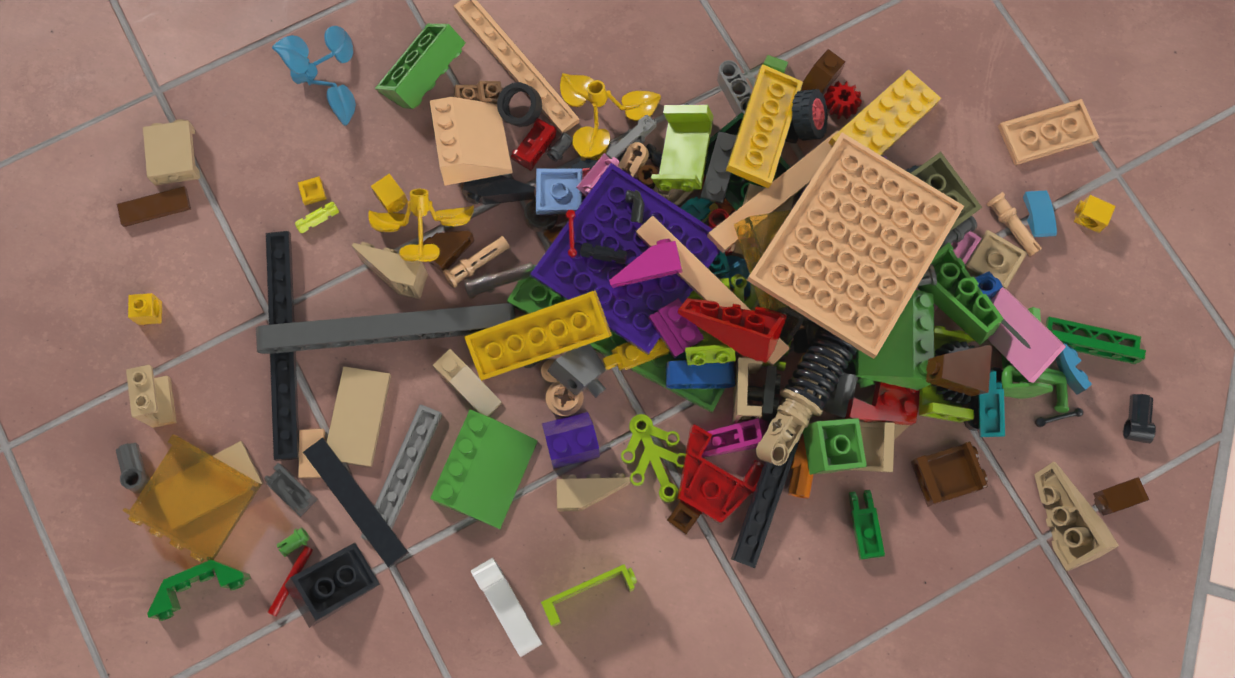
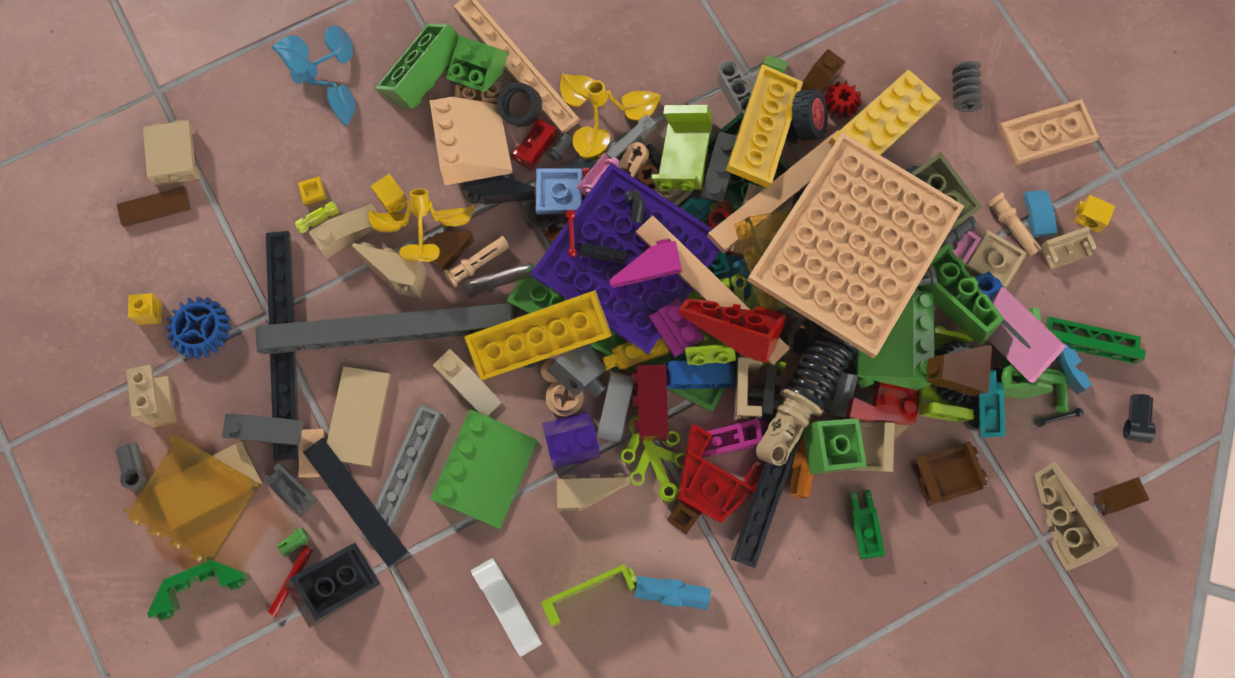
none -> blue gear [165,296,232,359]
none -> dark grey slope [222,413,303,445]
none -> tan slope [309,204,378,259]
none -> bright green slope [446,35,509,92]
none -> light grey beam [597,371,633,442]
none -> dark red brick [632,365,669,441]
none -> dark azure piece [634,576,711,610]
none -> dark grey piece [952,61,982,112]
none -> tan hinge [1040,226,1096,270]

